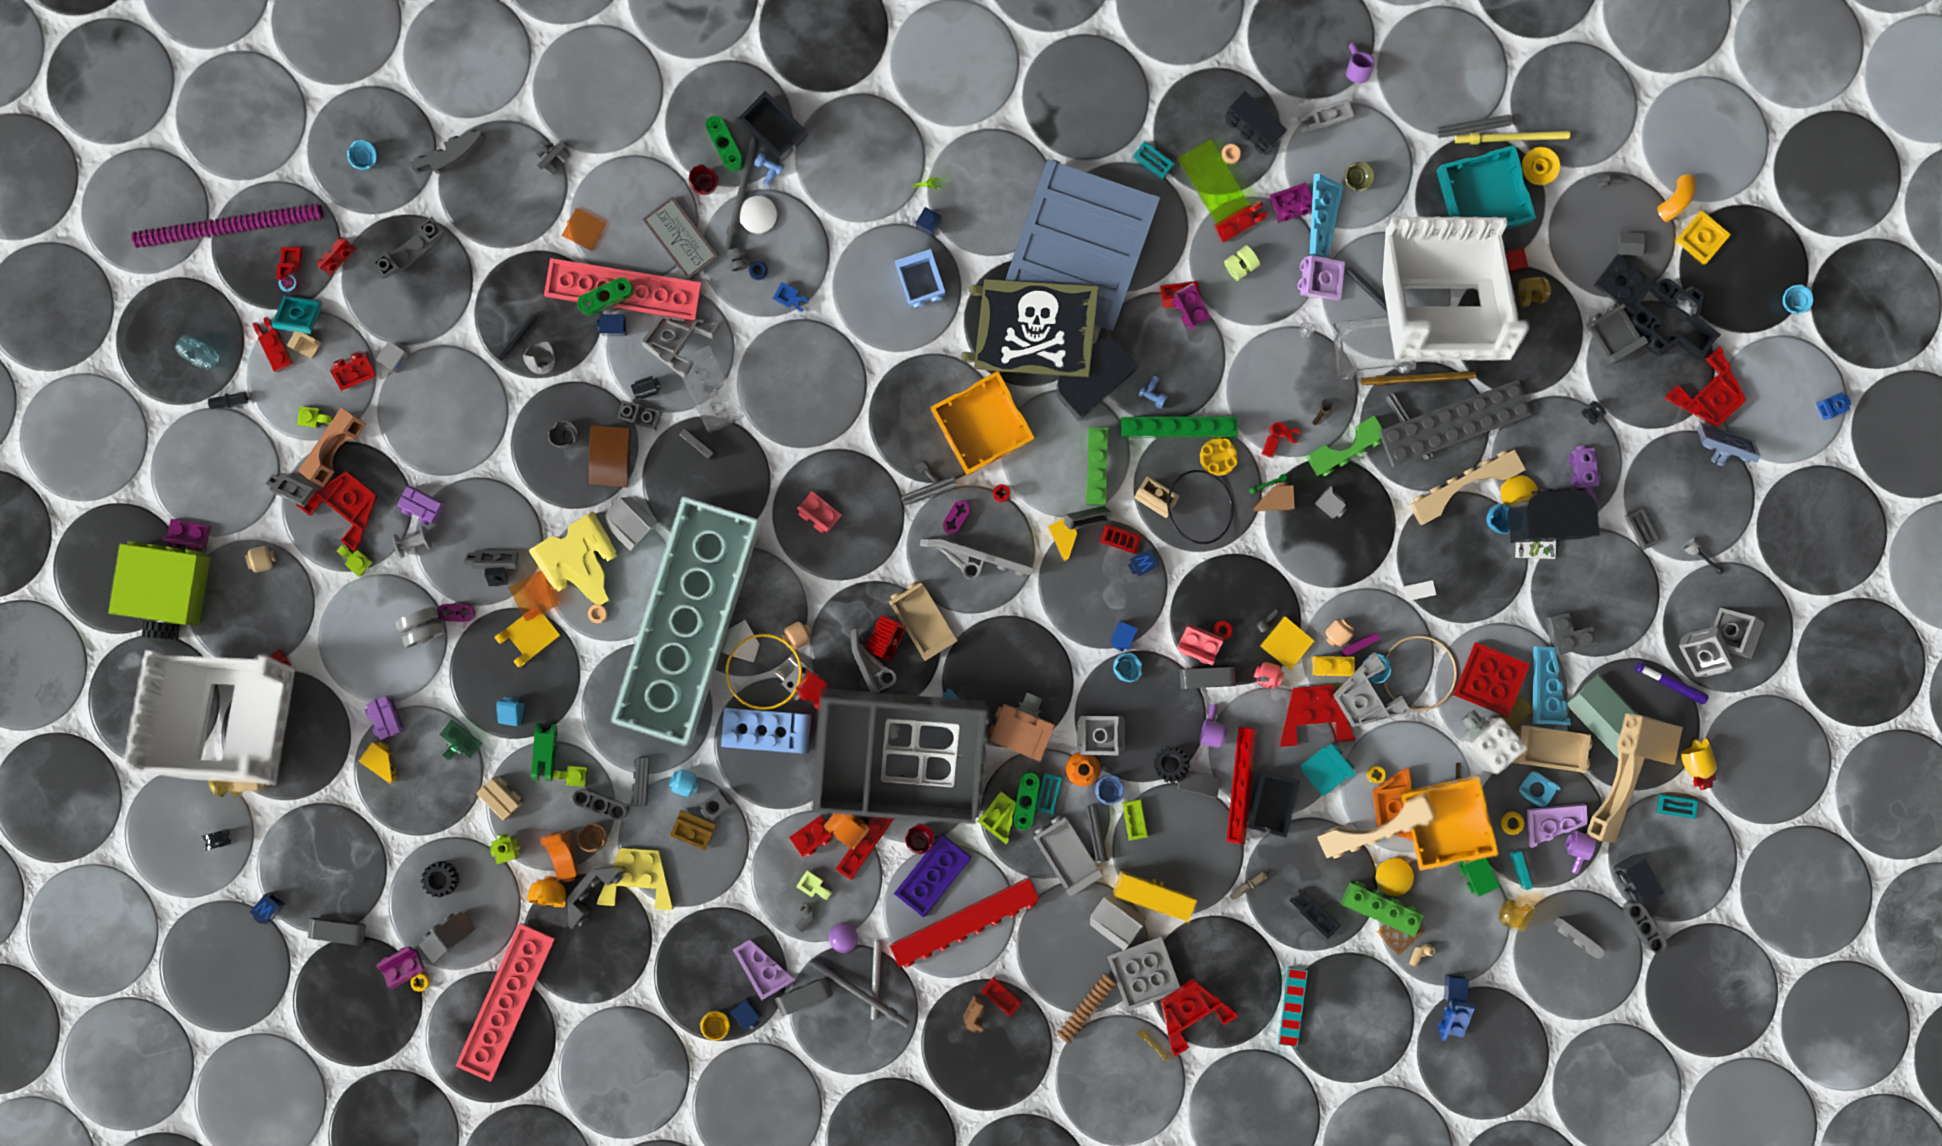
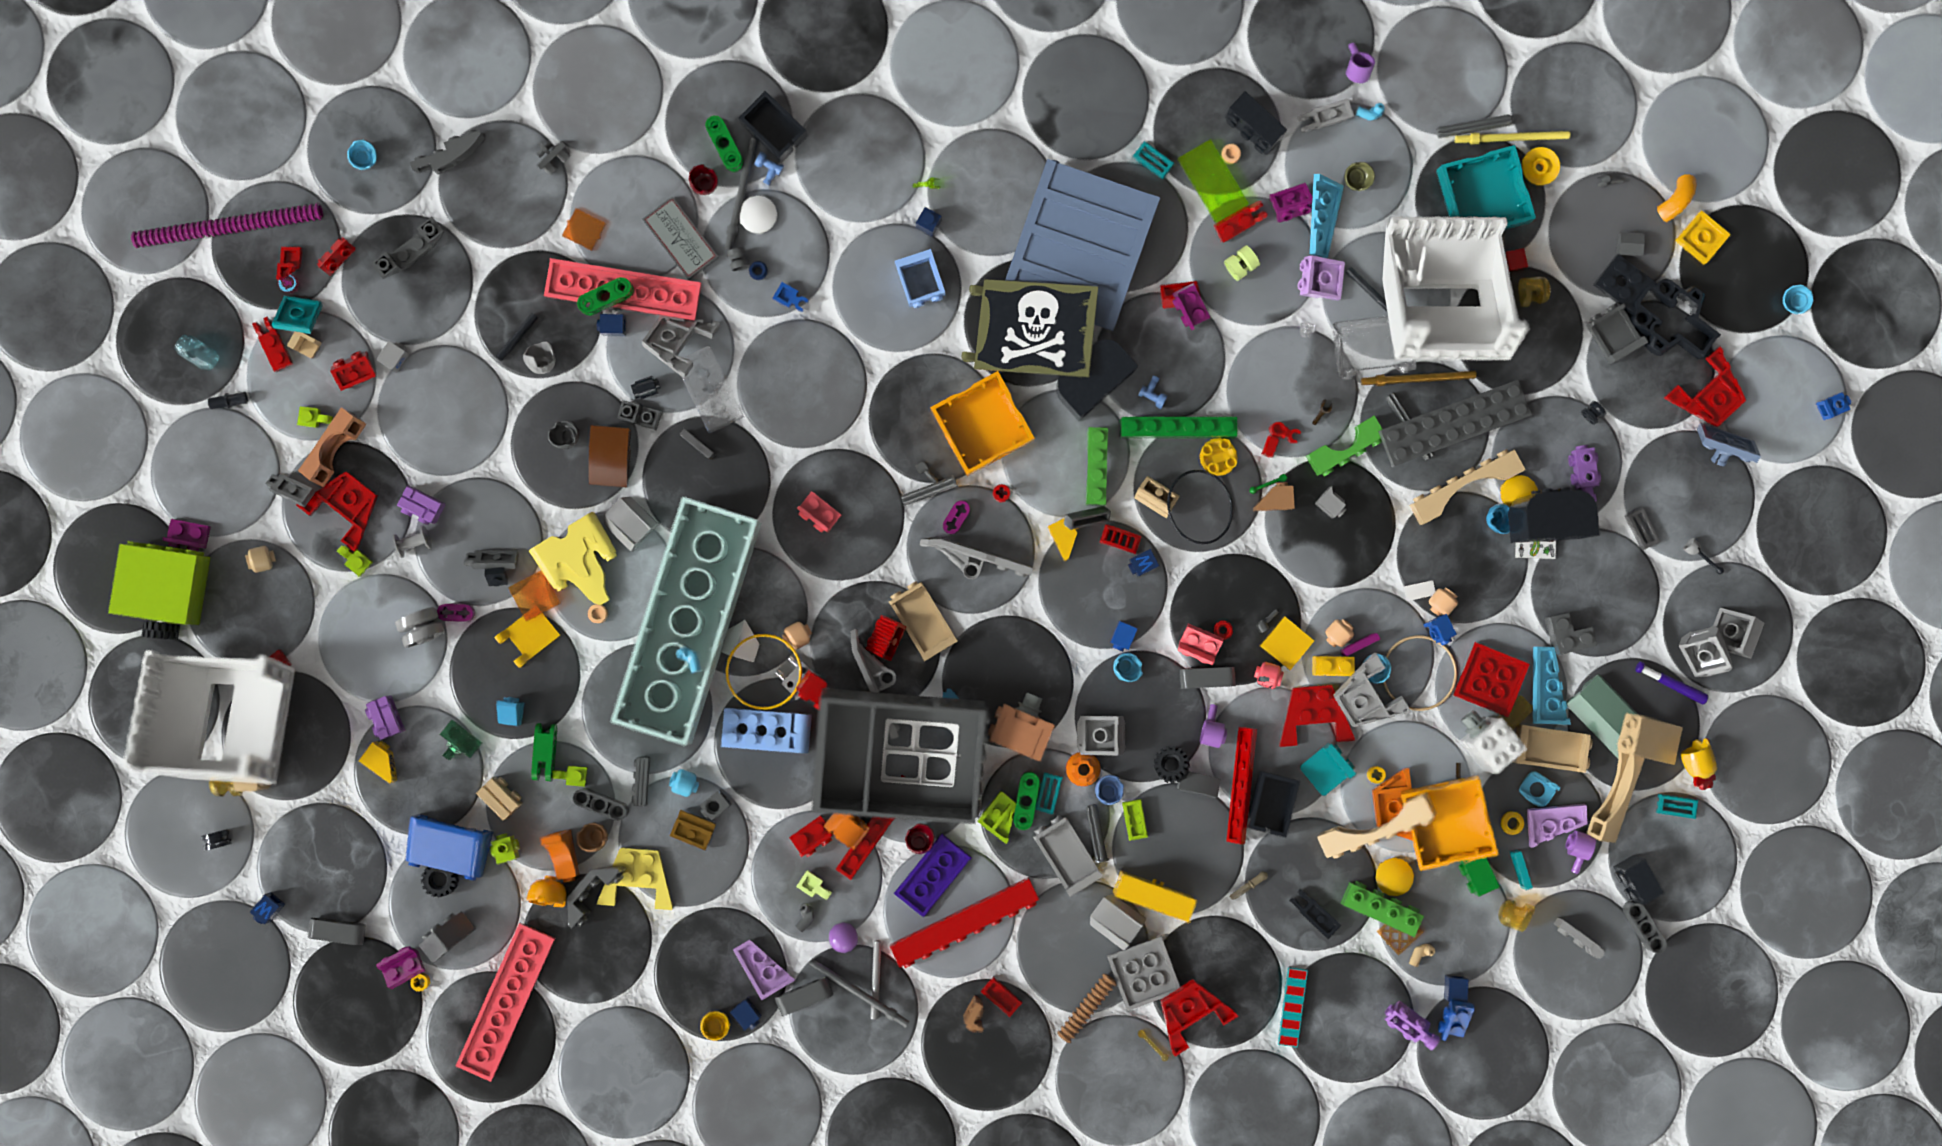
none -> windscreen [405,814,494,881]
none -> medium azure arm [677,647,701,672]
none -> medium azure arm [1355,103,1385,121]
none -> medium lavender brick [1385,1000,1440,1050]
none -> white plant [1395,240,1427,287]
none -> blue brick [1423,614,1457,646]
none -> light nougat head [1429,587,1458,616]

